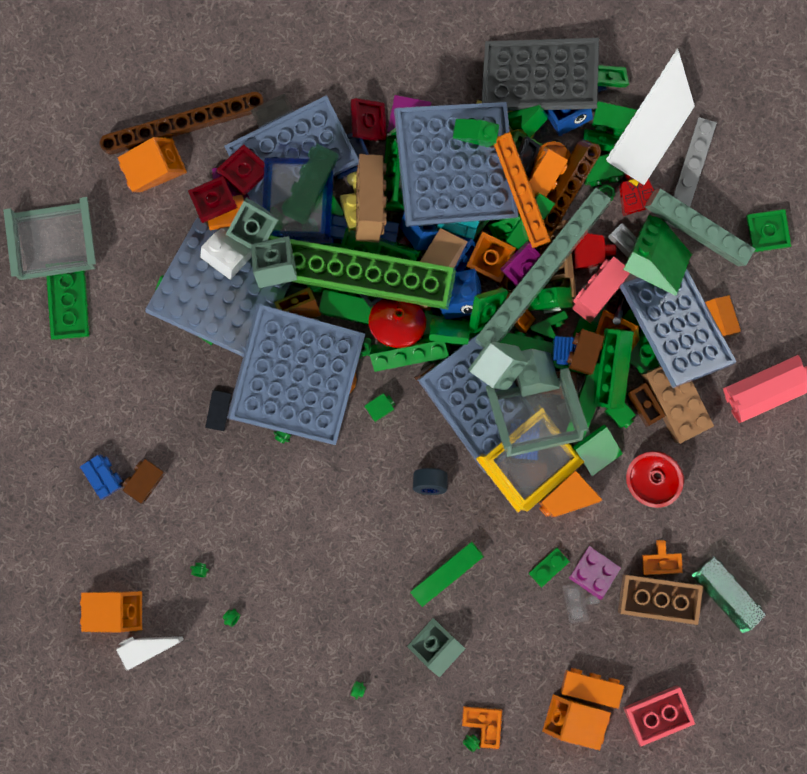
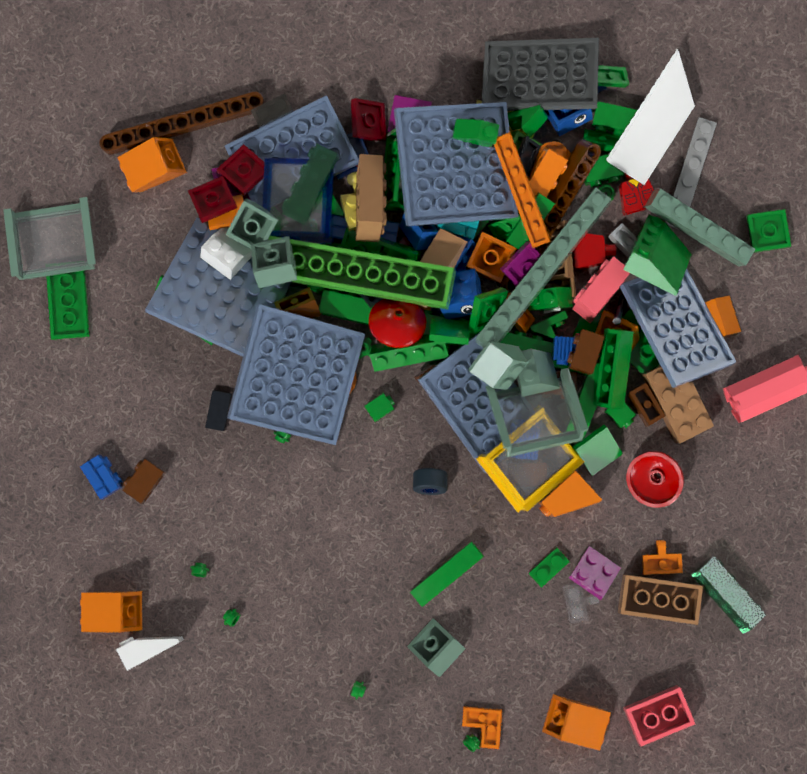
orange brick [560,667,624,709] -> none

